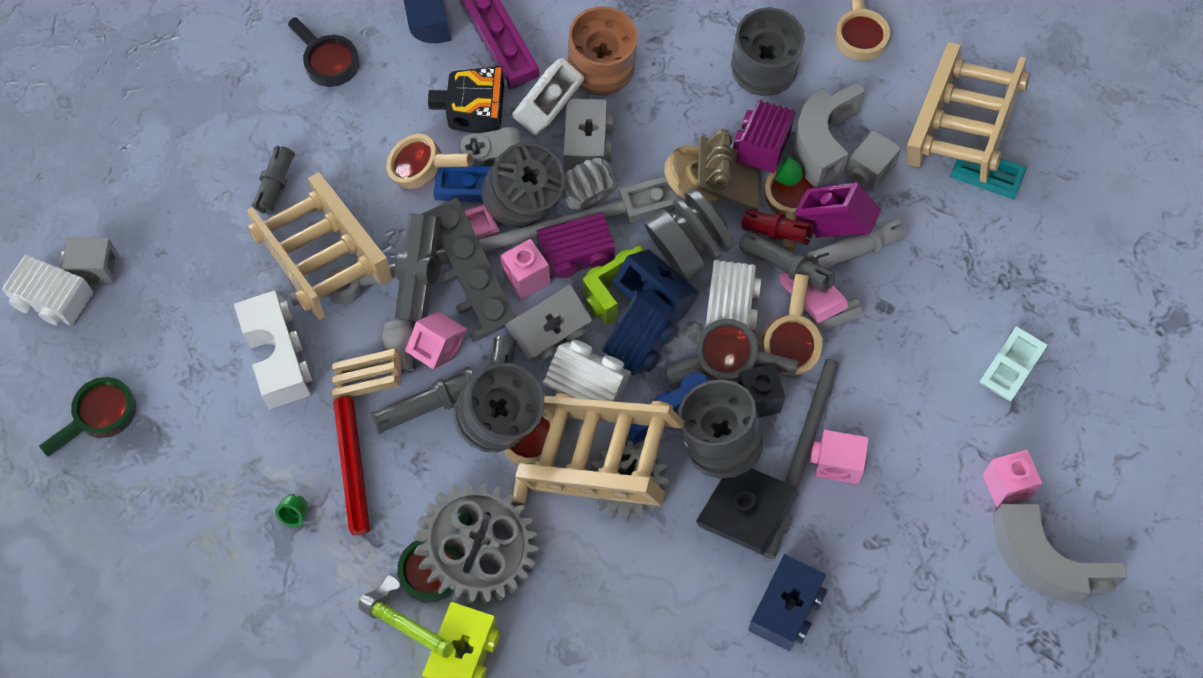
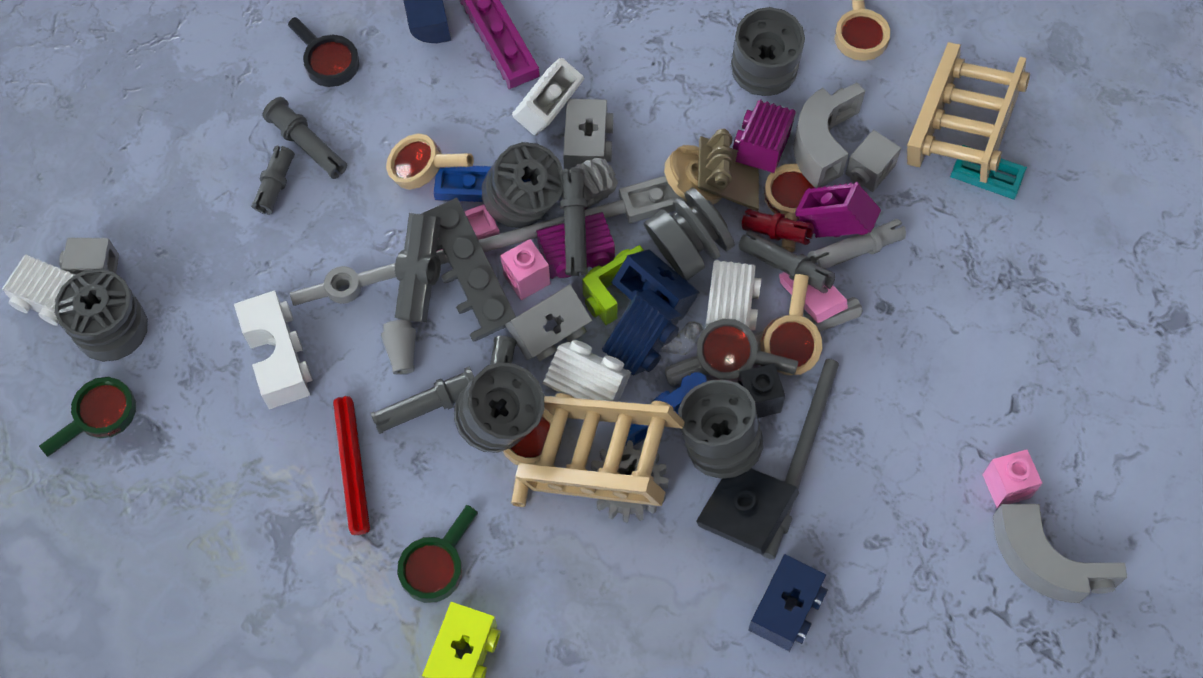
tan fence [247,172,392,320] -> none
green hinge [275,494,309,527] -> none
tan tile [332,348,401,398] -> none
lime piece [358,575,454,658] -> none
bright pink brick [405,311,467,369] -> none
light grey gear [414,482,538,606] -> none
black torso [428,66,505,133] -> none
light grey piece [460,127,522,166] -> none
nougat wheel [568,6,638,95] -> none
green hinge [774,156,803,186] -> none
bright pink brick [810,430,868,484] -> none
light aqua slope [979,326,1047,402] -> none
none -> dark grey wheel [54,269,148,362]
none -> dark grey pin [262,97,347,179]
none -> dark grey pin [560,168,588,276]

